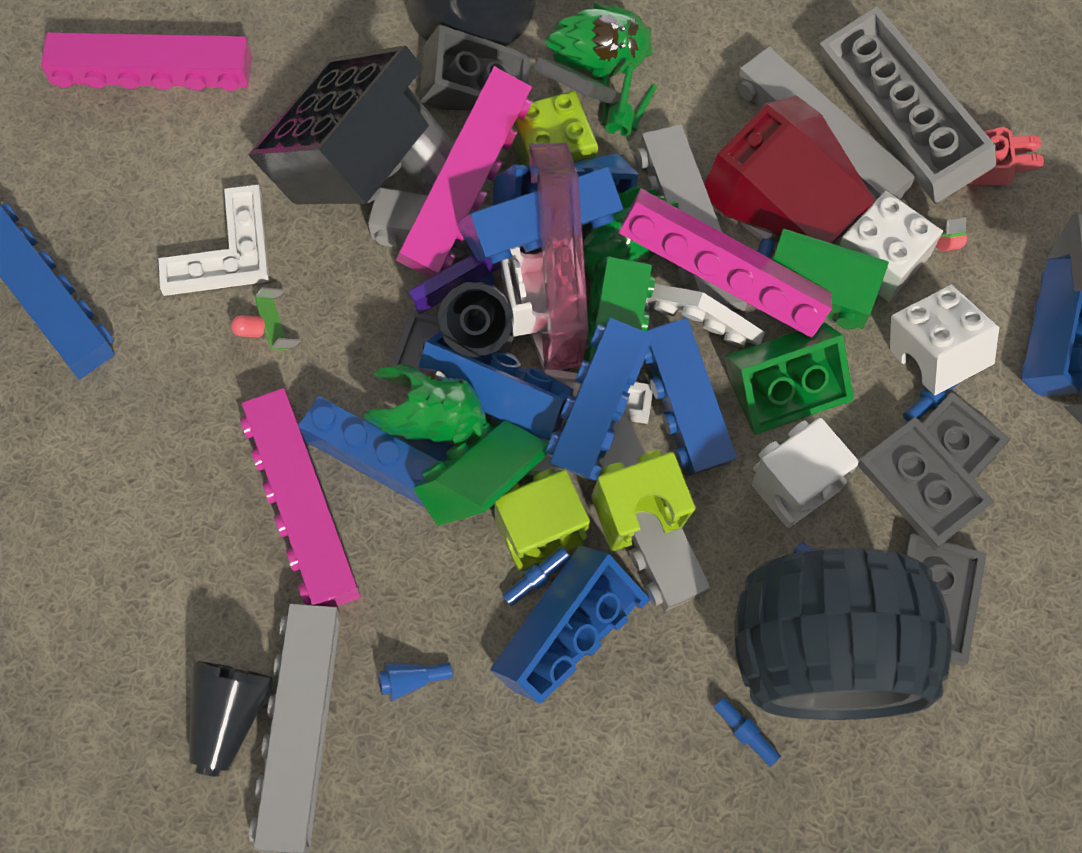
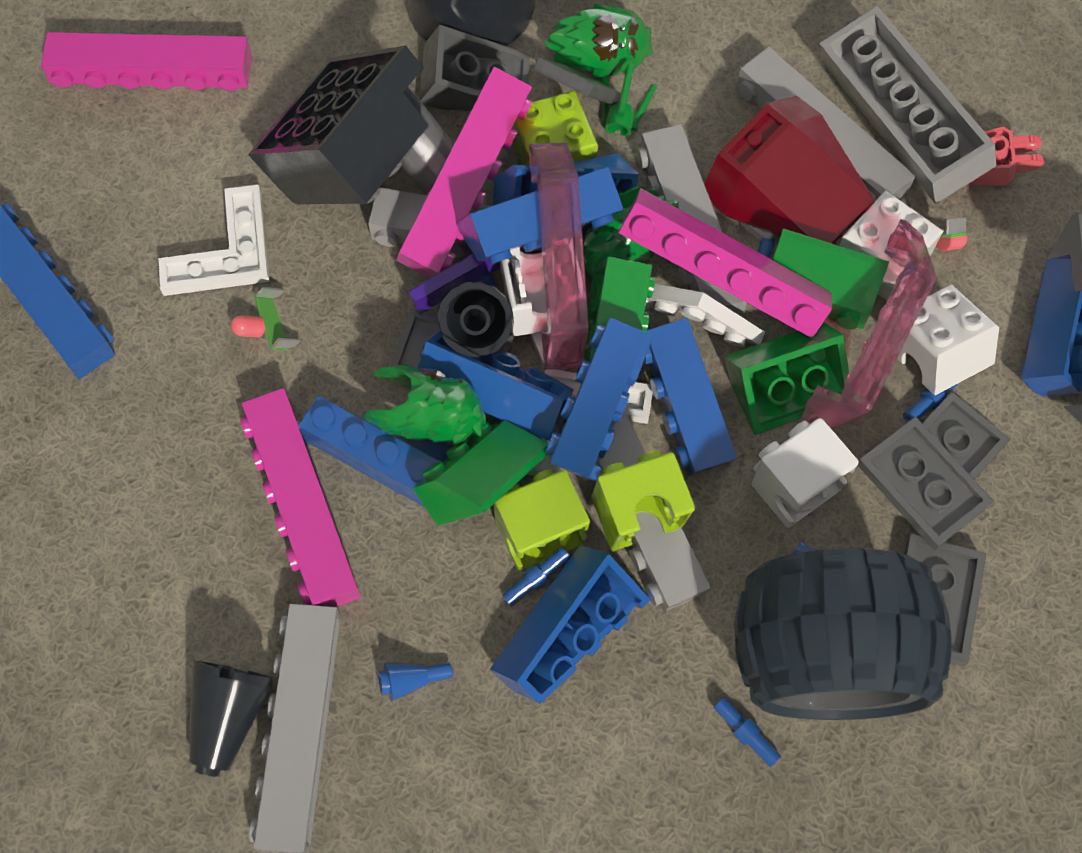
none -> clear pink slope [801,219,937,429]

